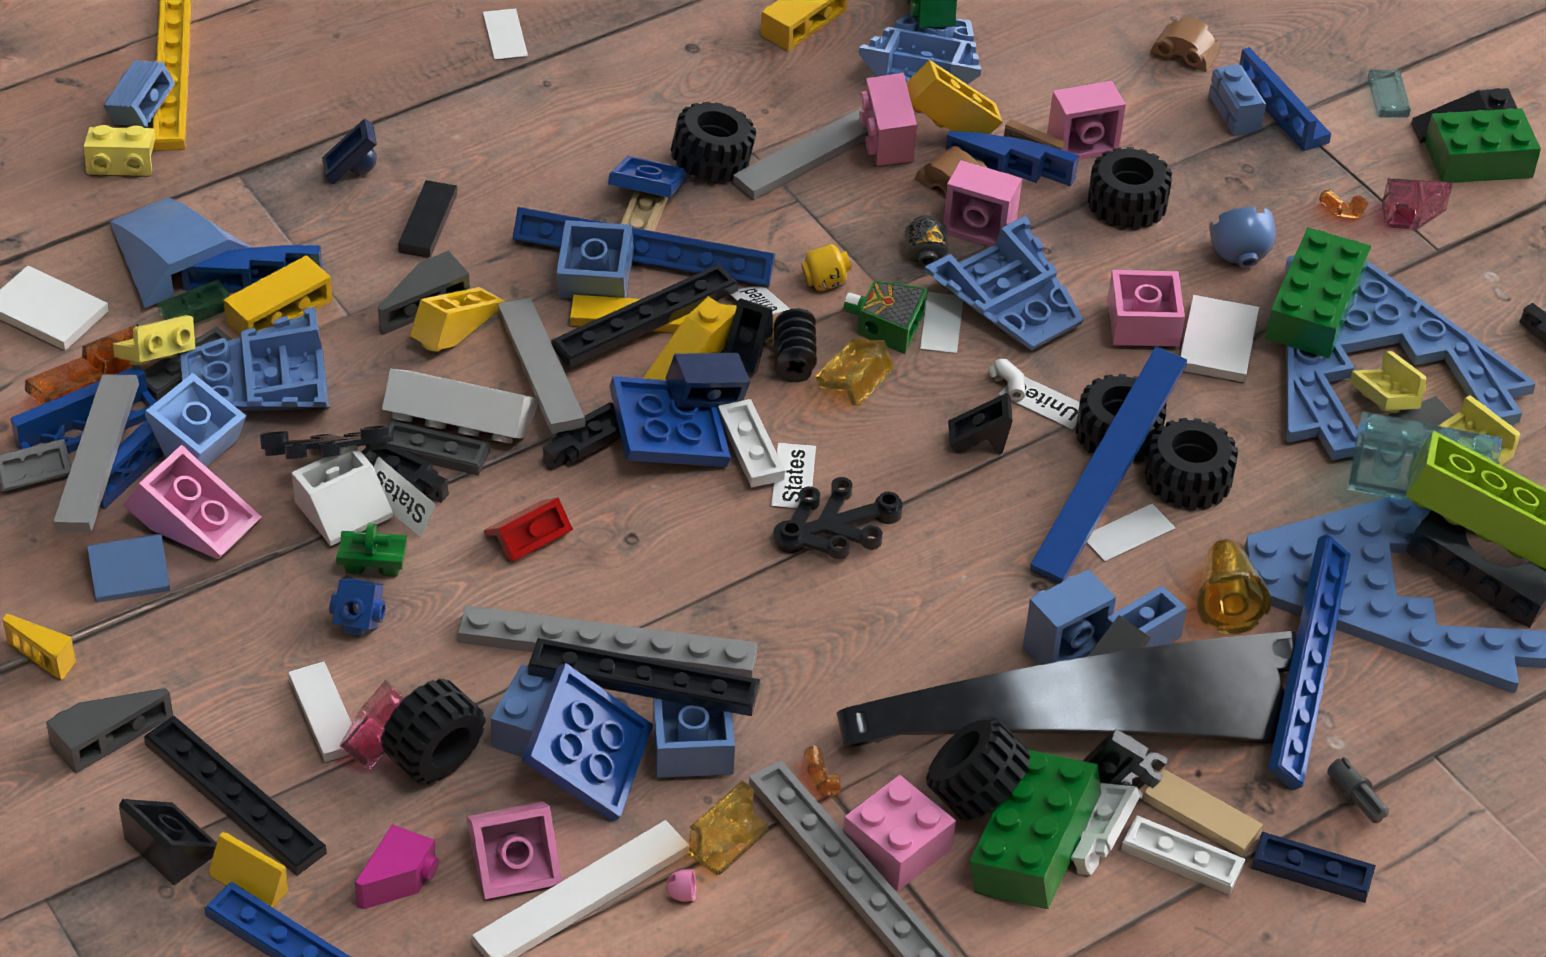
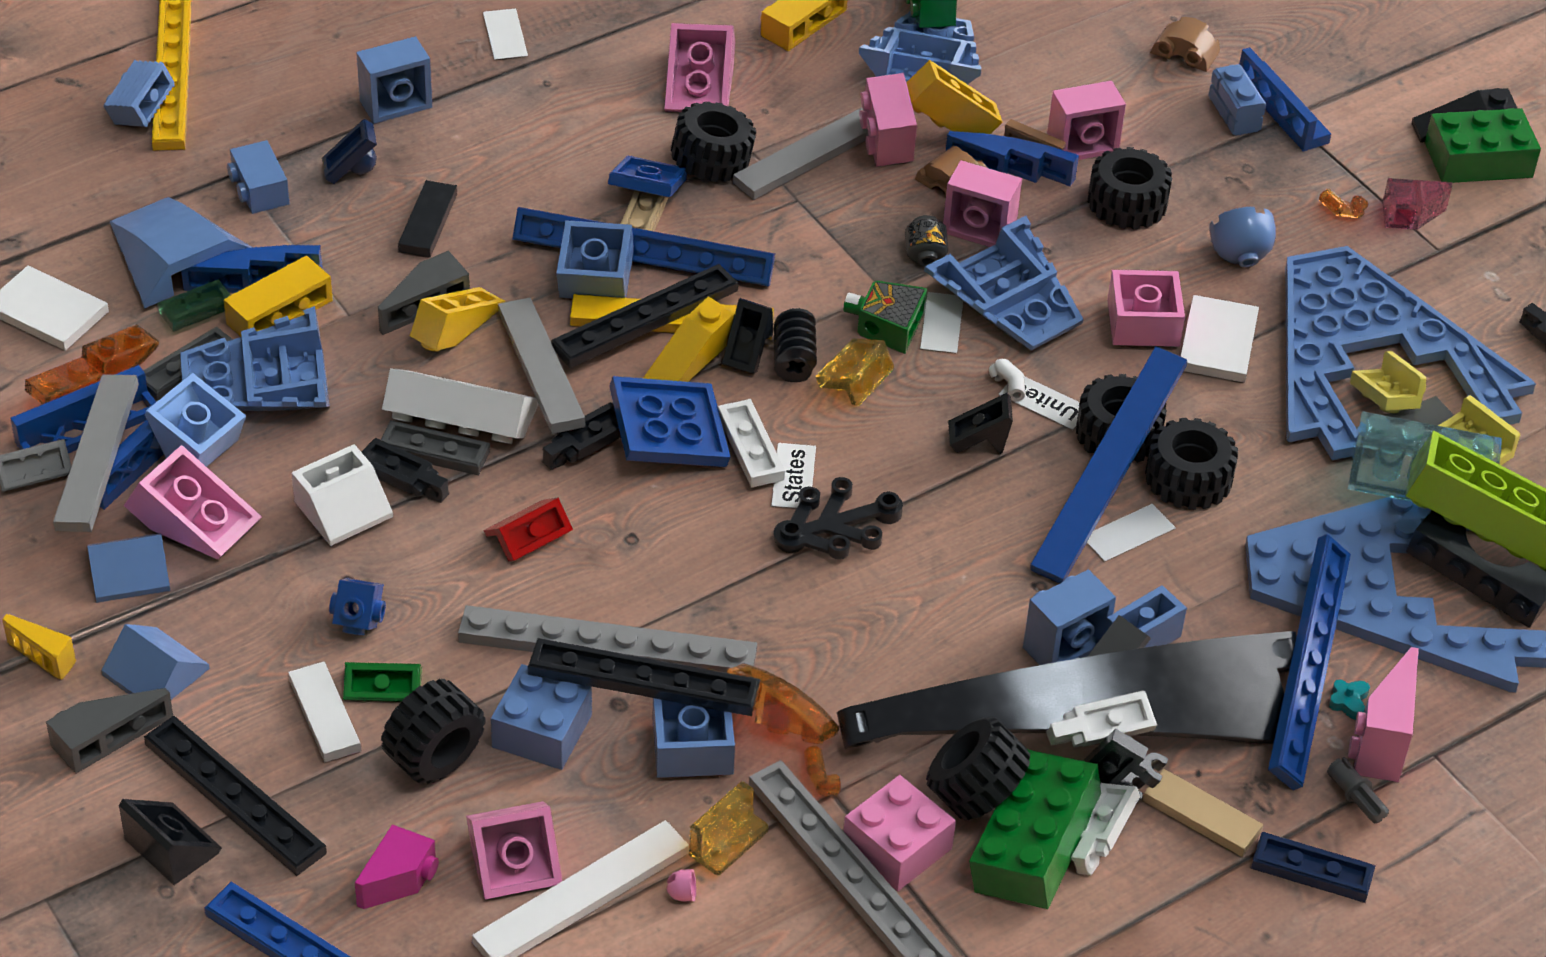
light yellow bracket [84,125,155,176] -> none
light yellow bracket [113,315,195,365] -> none
yellow slope [209,832,289,908] -> none
black plant [260,425,394,459] -> none
green hips [336,523,407,577] -> none
clear pink slope [340,680,406,770] -> none
white sticker [373,457,436,538] -> none
blue plate [522,663,653,822] -> none
dark blue brick [665,353,750,408] -> none
white sticker [731,285,790,314] -> none
yellow head [801,244,852,292] -> none
white tile [1121,816,1245,895] -> none
clear yellow cone [1197,539,1271,634] -> none
green brick [1265,227,1371,359] -> none
clear light blue tile [1368,70,1411,118] -> none
none -> medium blue slope [101,624,210,700]
none -> medium blue brick [227,140,290,214]
none -> green slope [343,662,422,702]
none -> medium blue brick [356,36,432,124]
none -> bright pink slope [664,23,735,112]
none -> clear orange slope [708,663,839,744]
none -> white hinge [1046,690,1157,747]
none -> teal piece [1329,679,1370,720]
none -> bright pink slope [1348,647,1419,782]

